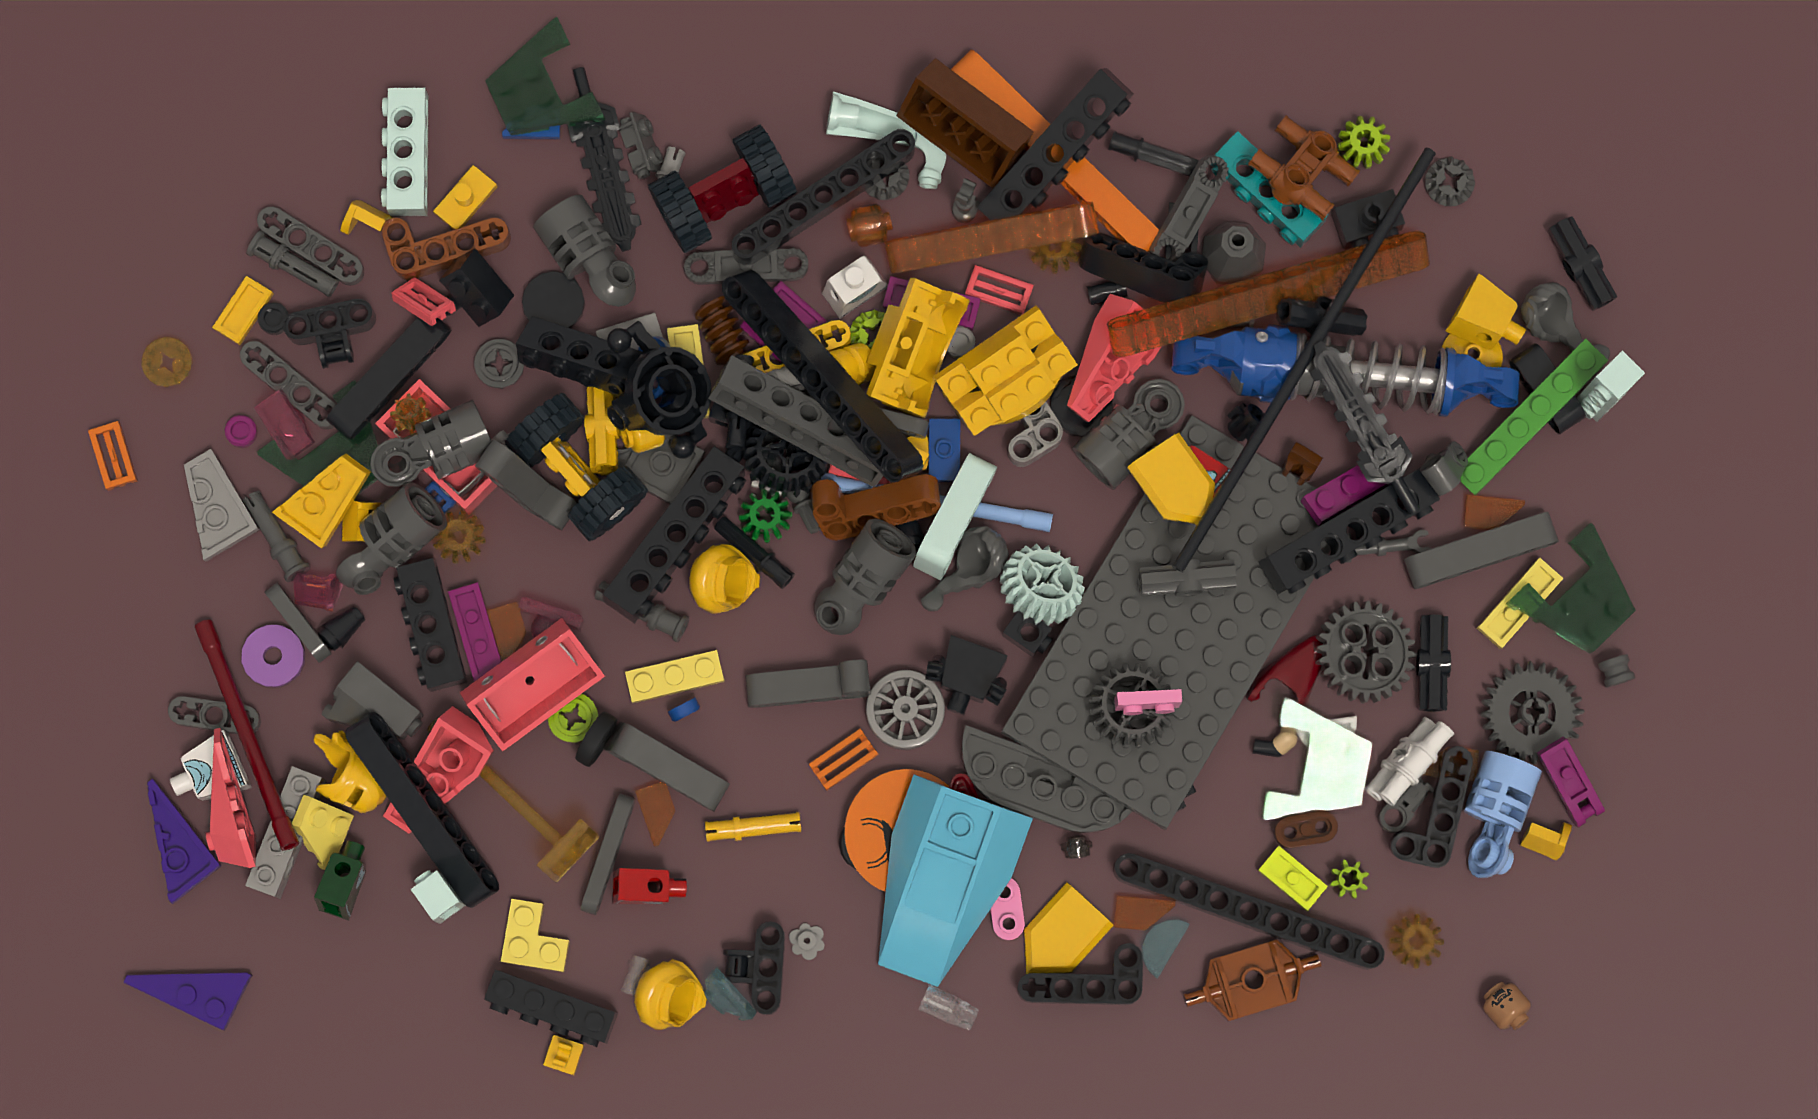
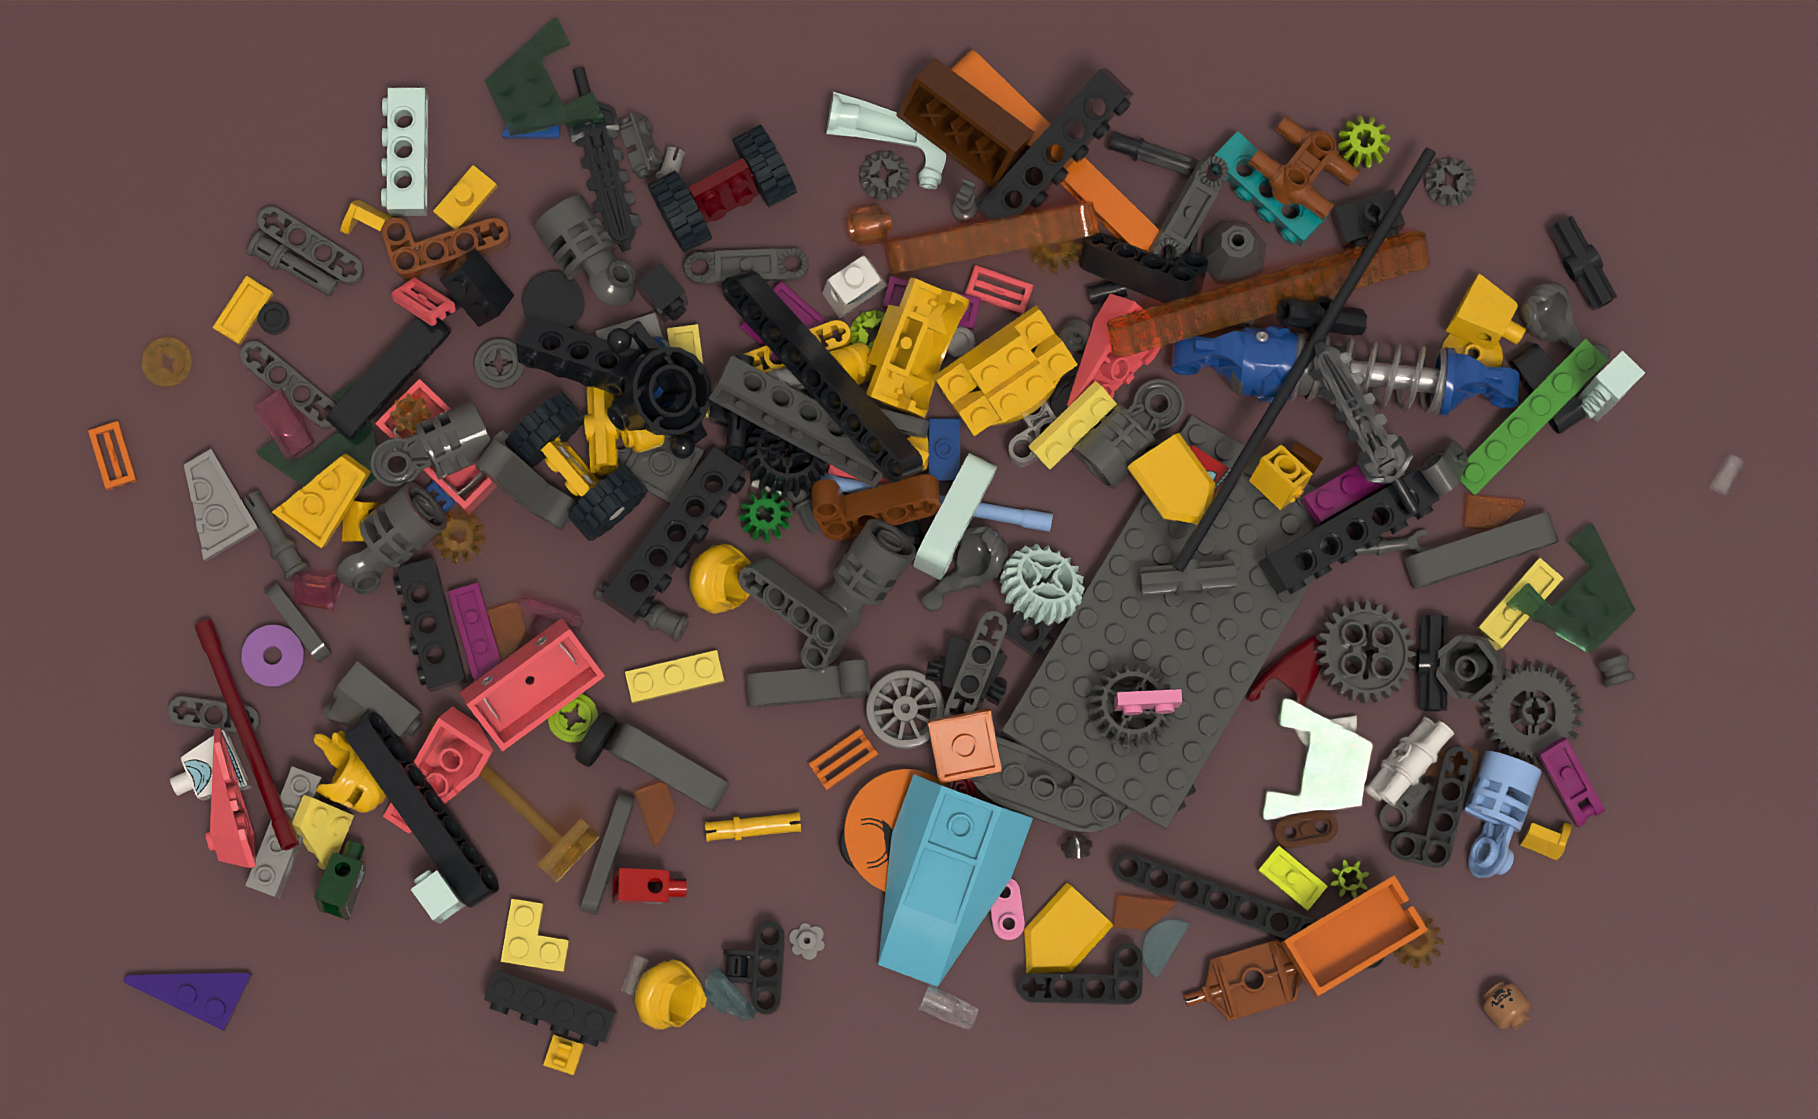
dark purple wing [147,779,222,904] -> none
magenta tile [225,415,258,448] -> none
black piece [283,299,376,369] -> none
black cone [318,606,366,651] -> none
blue tile [668,697,700,722] -> none
reddish brown piece [695,295,753,365] -> none
black axle [714,517,795,589] -> none
black beam [732,129,915,265] -> none
black gear [1227,403,1264,441] -> none
arm [1252,726,1298,757] -> none
none -> black brick [637,263,688,323]
none -> dark grey beam [738,557,853,672]
none -> orange tile [927,708,1002,784]
none -> dark grey beam [944,611,1008,717]
none -> light yellow plate [1028,381,1117,470]
none -> dark grey tile [1059,319,1091,352]
none -> yellow head [1249,444,1313,510]
none -> orange piece [1281,875,1428,998]
none -> dark grey cone [1436,634,1507,702]
none -> clear pin [1709,454,1744,496]

